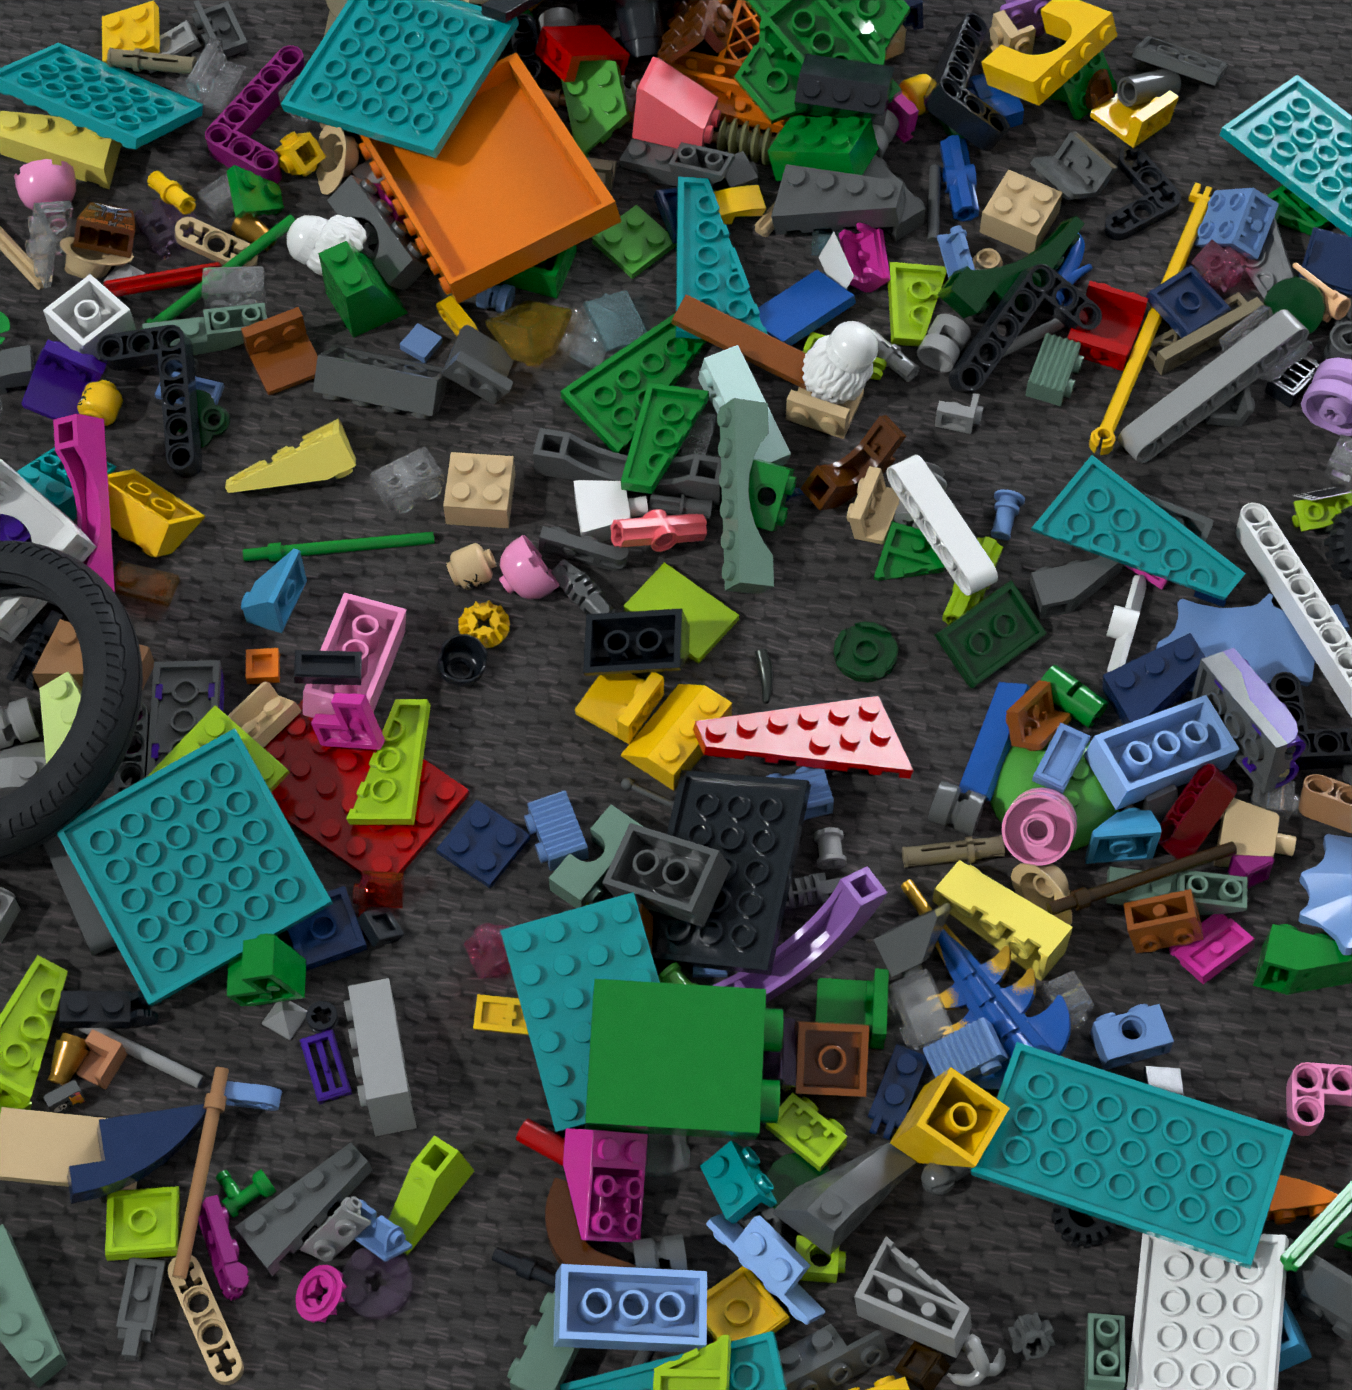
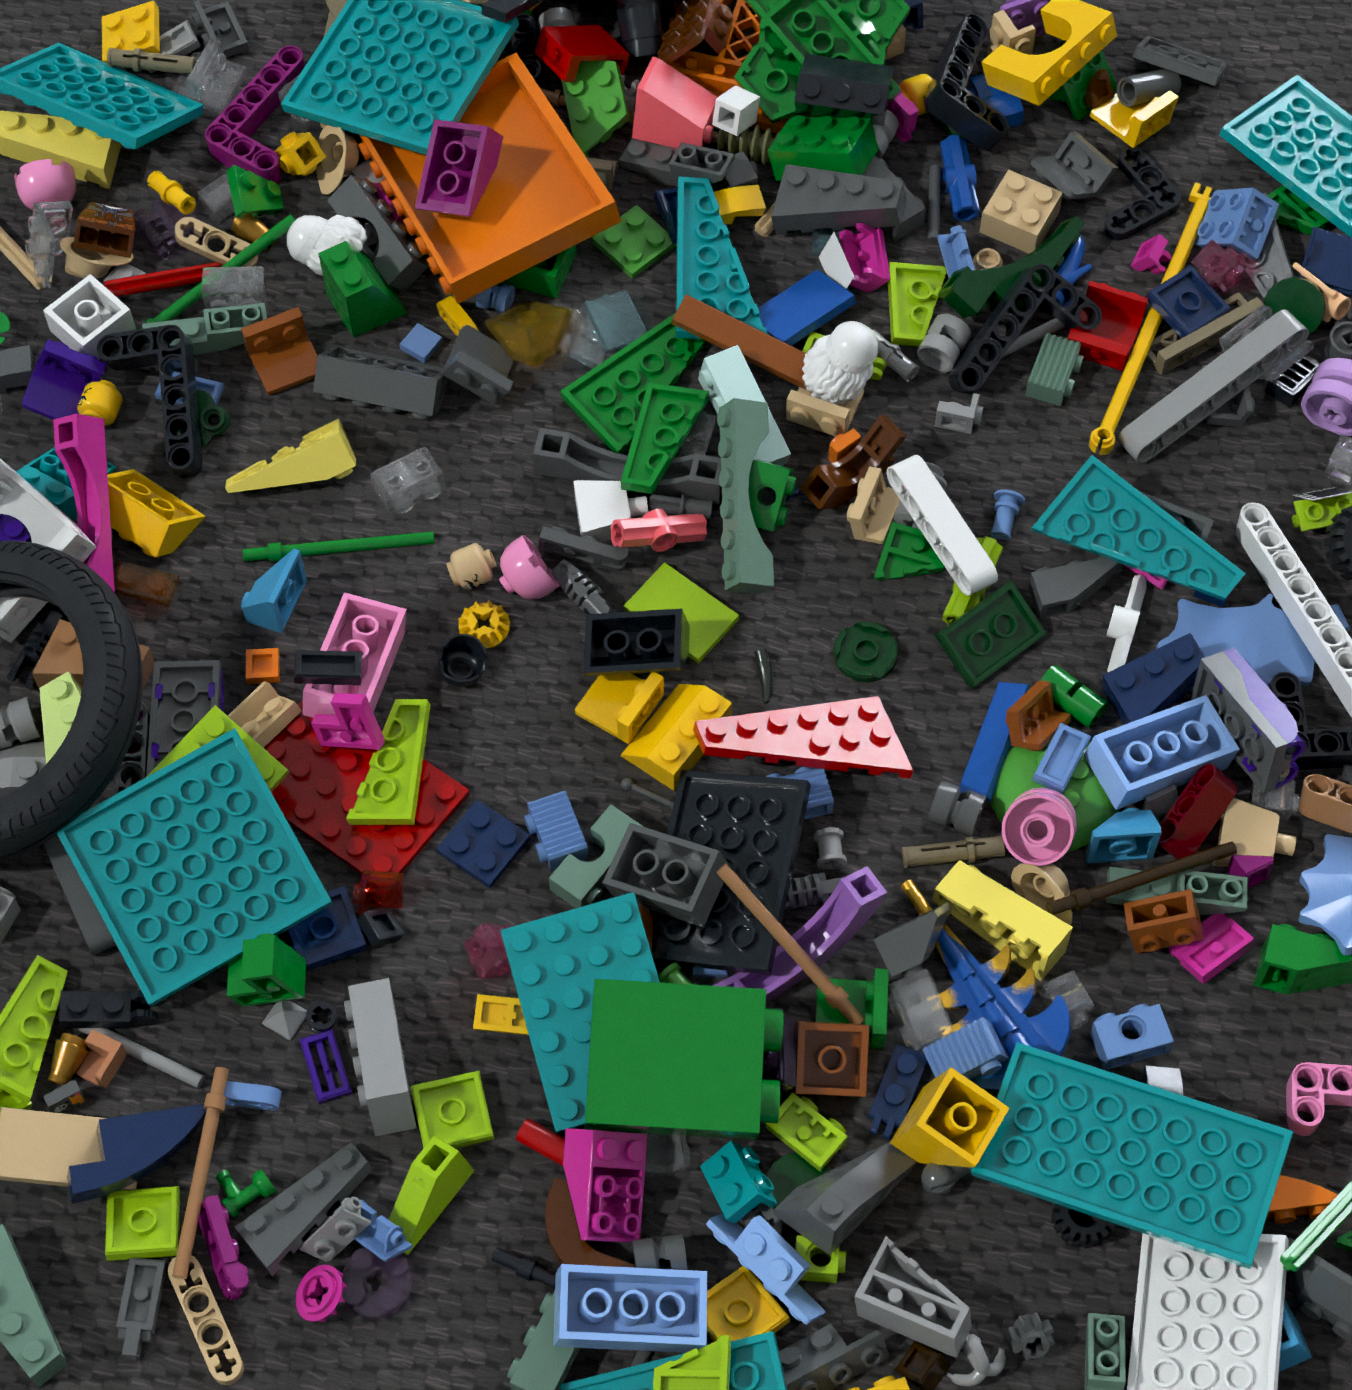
tan brick [443,452,516,528] -> none
none -> lime plate [411,1071,494,1148]
none -> magenta slope [415,119,504,217]
none -> white brick [712,85,760,136]
none -> medium nougat bar [716,864,865,1024]
none -> orange plate [828,428,862,463]
none -> dark pink tile [1130,234,1172,274]

